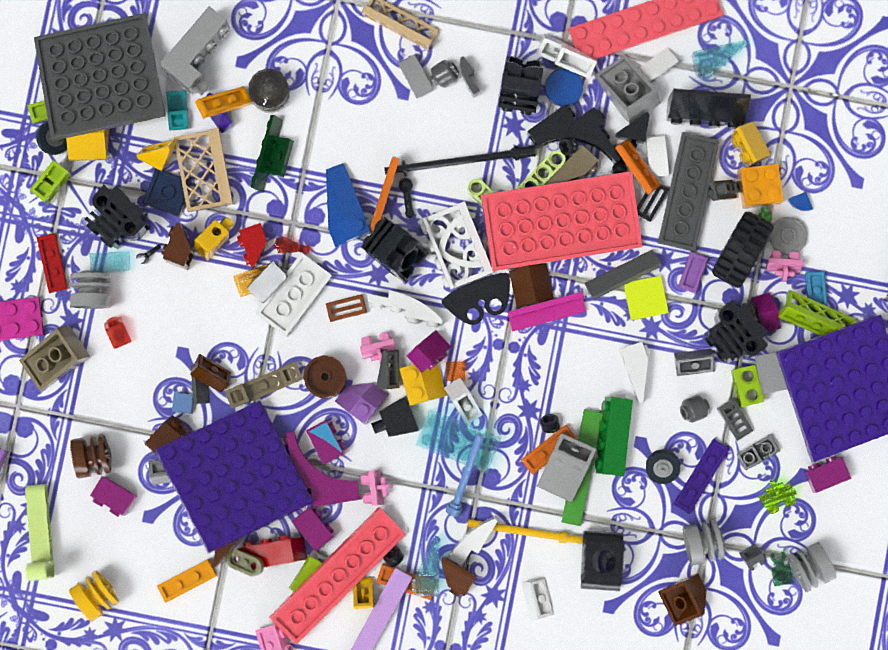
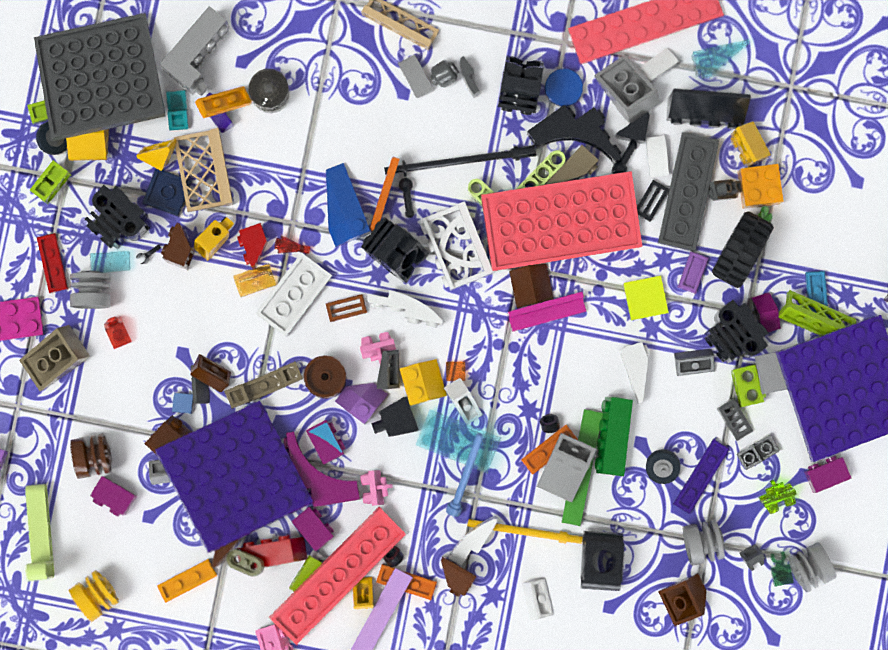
slope [247,260,288,303] -> none
dark green bracket [251,115,294,193] -> none
magenta brick [406,330,451,373] -> none
clear light blue slope [411,536,439,597] -> none
black piece [441,273,510,325] -> none
white slope [536,33,597,79] -> none
black bush [559,137,578,155] -> none
dark grey tile [584,249,662,300] -> none
orange tile [615,139,661,194] -> none
dark grey head [680,395,710,423] -> none
bright pink hips [766,250,804,282] -> none
light grey tile [769,217,807,255] -> none
blue tile [787,192,813,211] -> none

